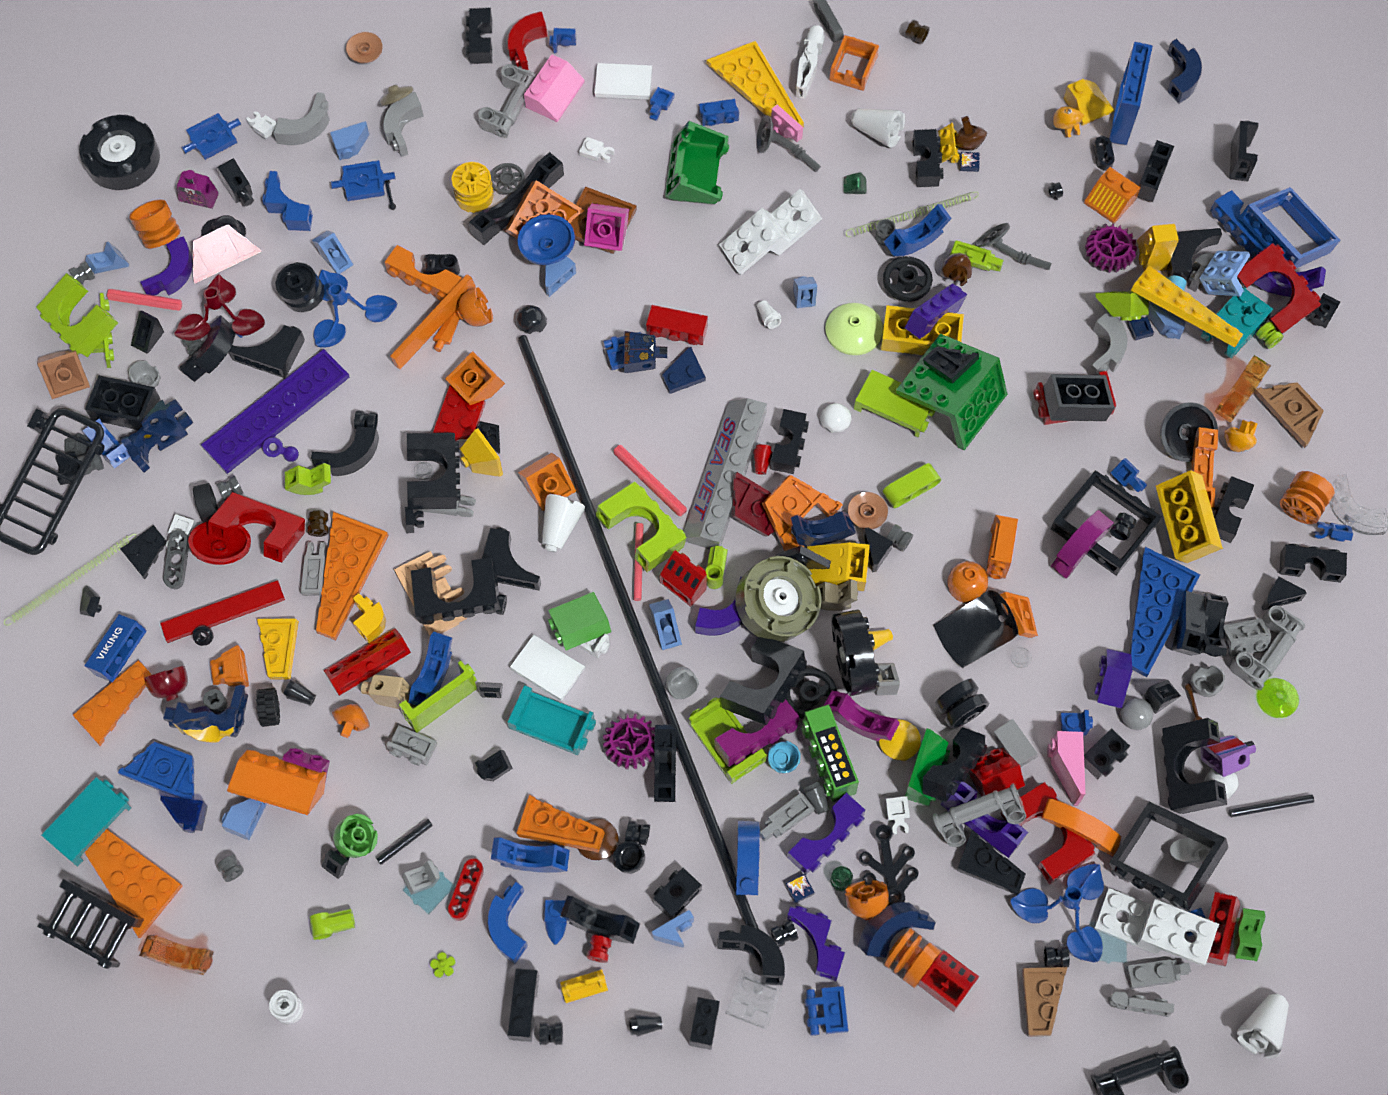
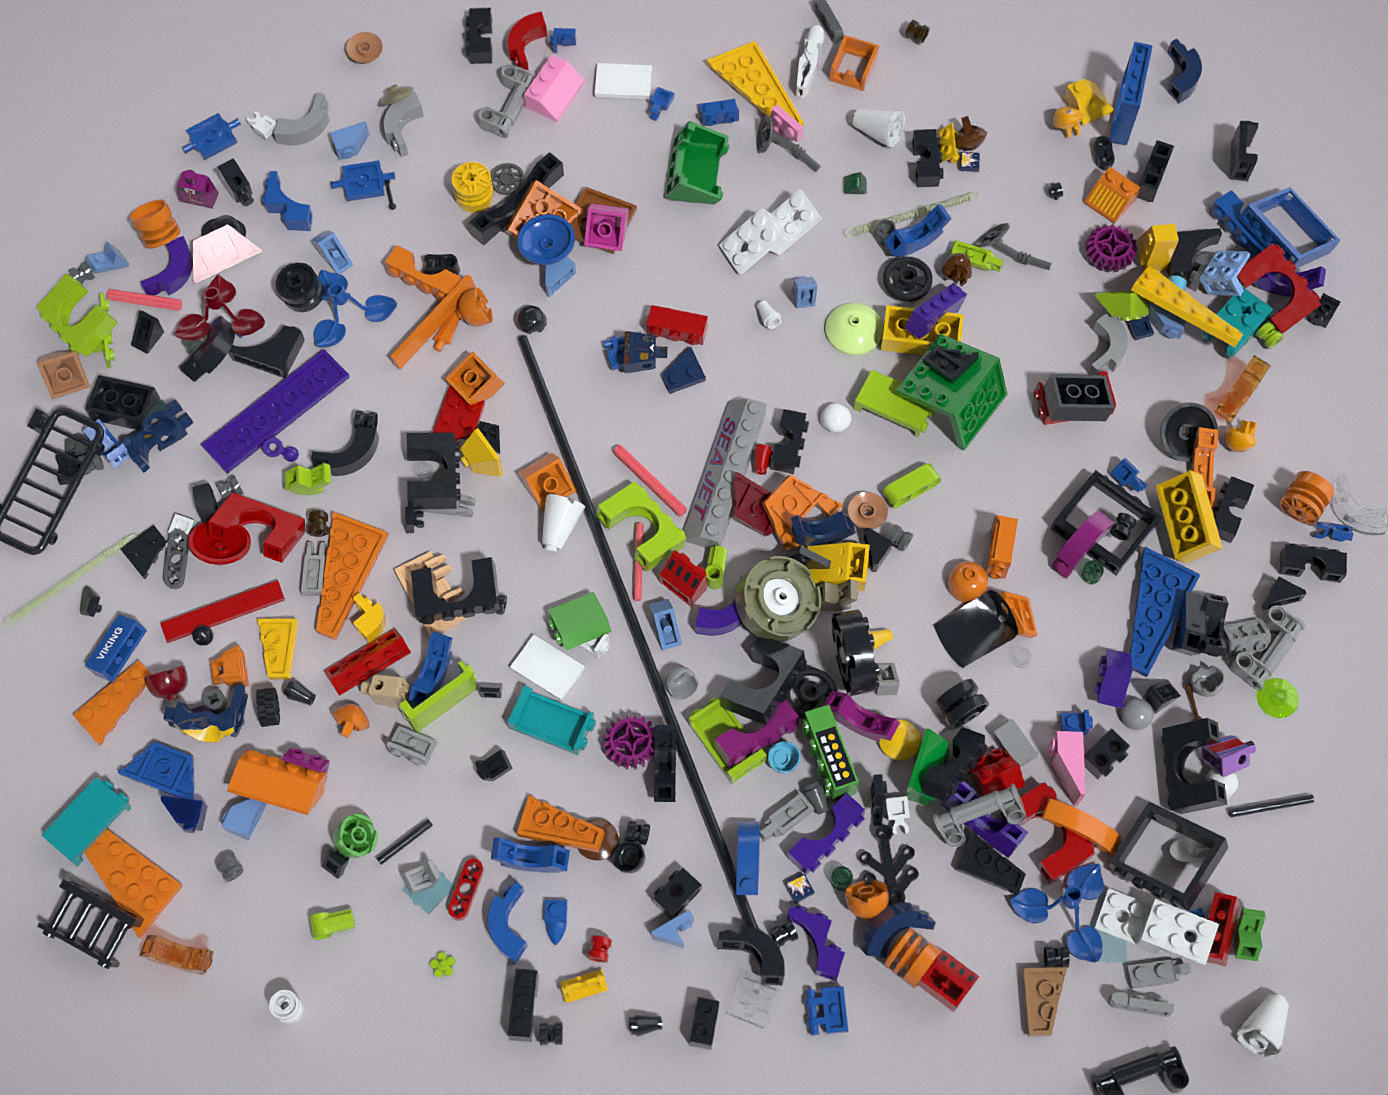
black piece [79,115,160,190] -> none
light grey hair [128,361,161,387] -> none
black arch [482,527,541,591] -> none
black arch [560,896,640,944] -> none
white plate [579,137,615,163] -> none
medium nougat wing [1254,382,1324,448] -> none
none -> black wing [870,774,887,826]
none -> clear green wheel [1081,560,1104,585]

